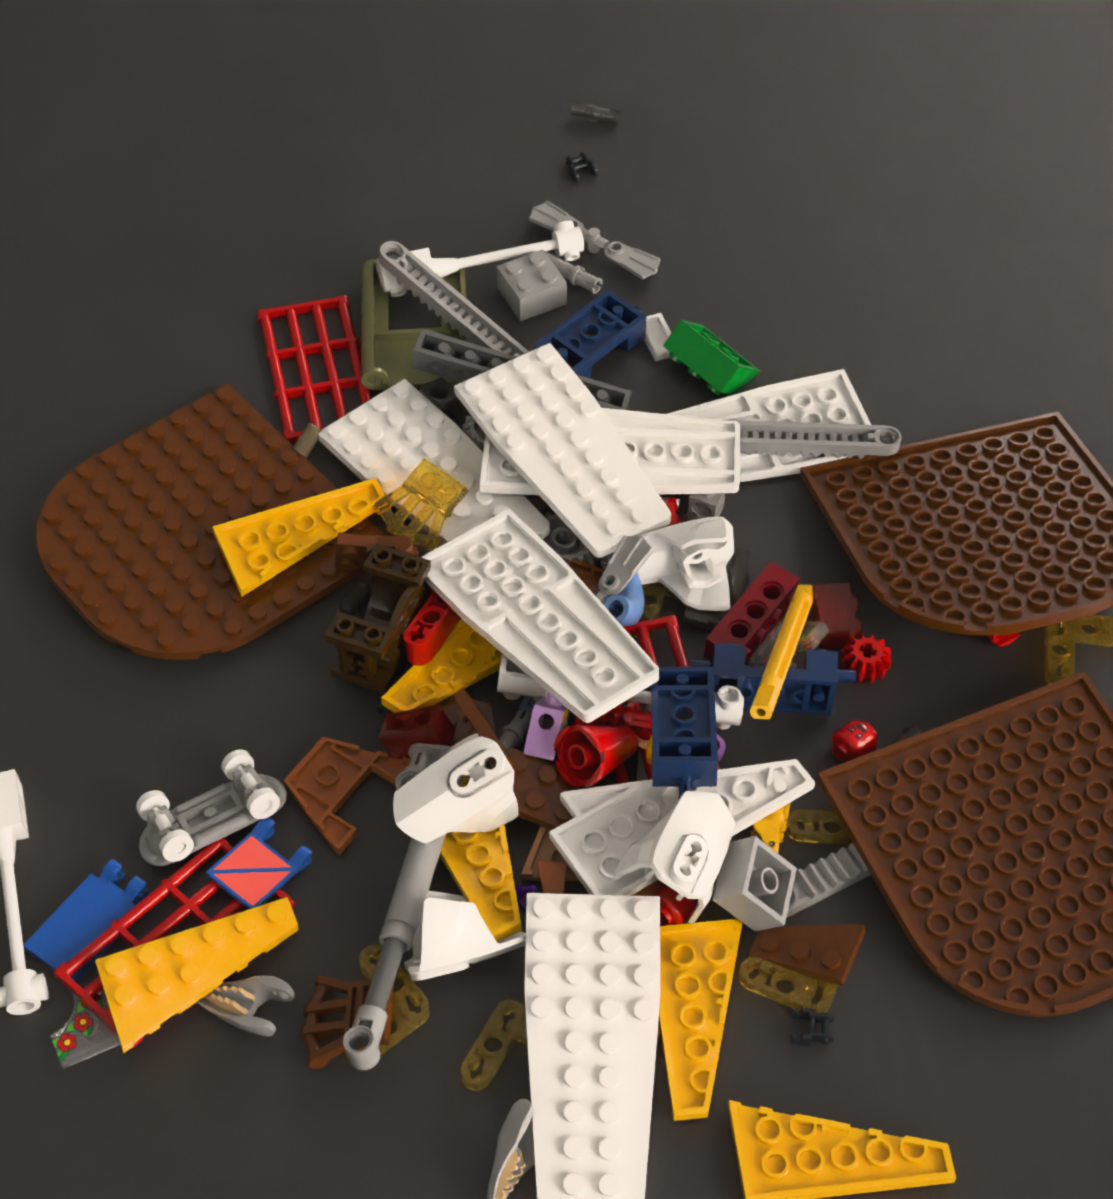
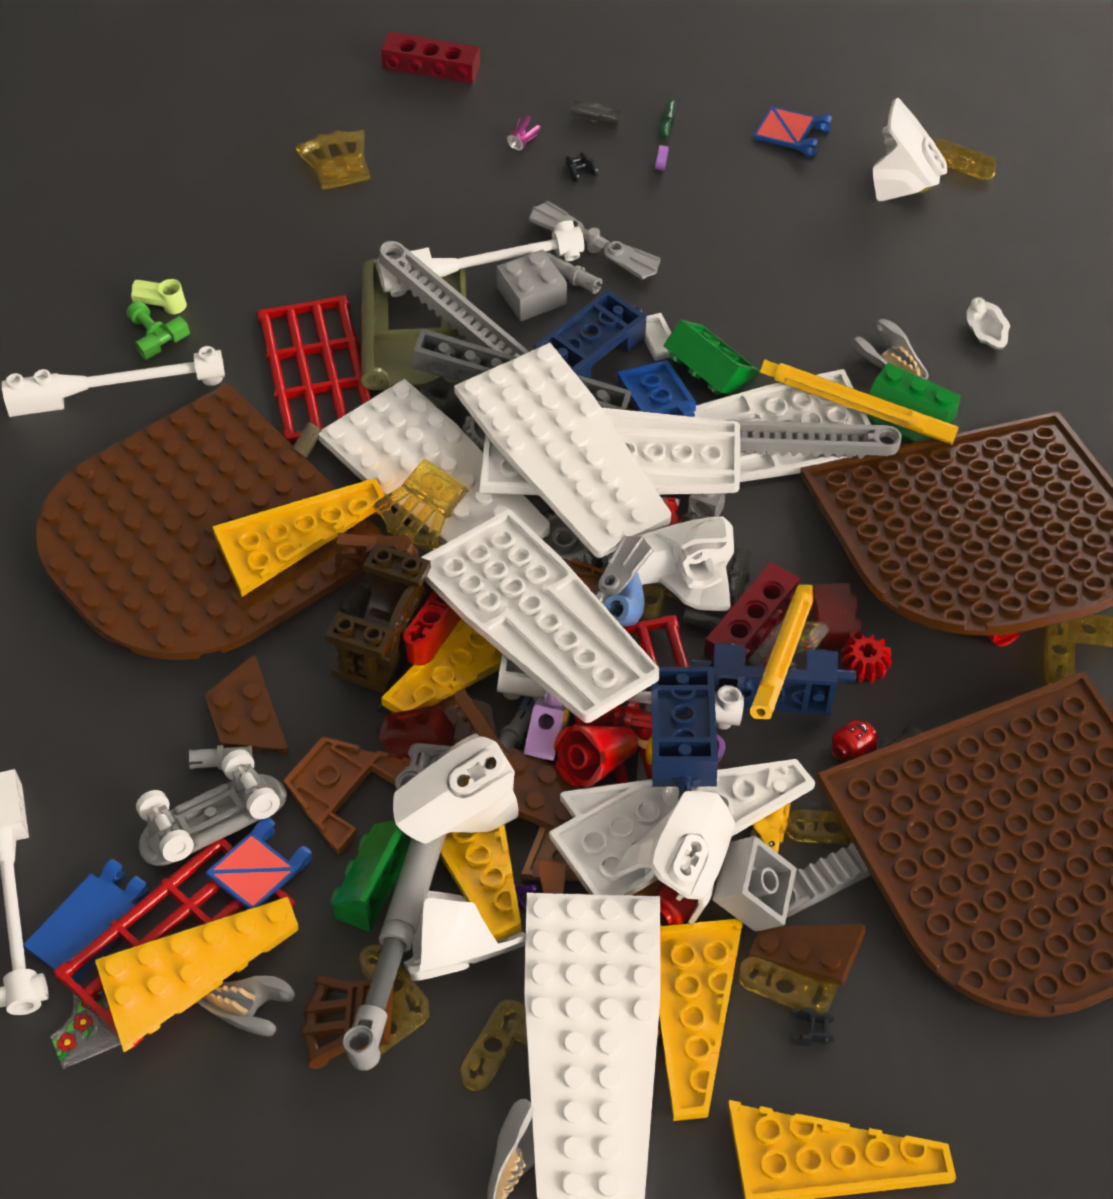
none -> white bar [2,346,225,417]
none -> bright green bar [126,301,190,360]
none -> yellowish green piece [131,279,187,314]
none -> light grey pin [189,745,253,770]
none -> reddish brown wing [204,655,289,755]
none -> clear yellow plate [296,129,370,190]
none -> green slope [330,820,410,932]
none -> dark red brick [381,31,480,84]
none -> flat silver piece [507,115,541,151]
none -> blue tile [617,360,696,417]
none -> medium lavender tile [655,145,669,171]
none -> clear green bar [659,99,676,138]
none -> flag [753,106,832,157]
none -> yellow piece [760,359,959,445]
none -> light grey animal [852,319,929,379]
none -> green slope [866,363,961,443]
none -> white piece [873,98,947,201]
none -> clear yellow beam [918,139,997,193]
none -> white arm [967,297,1010,349]

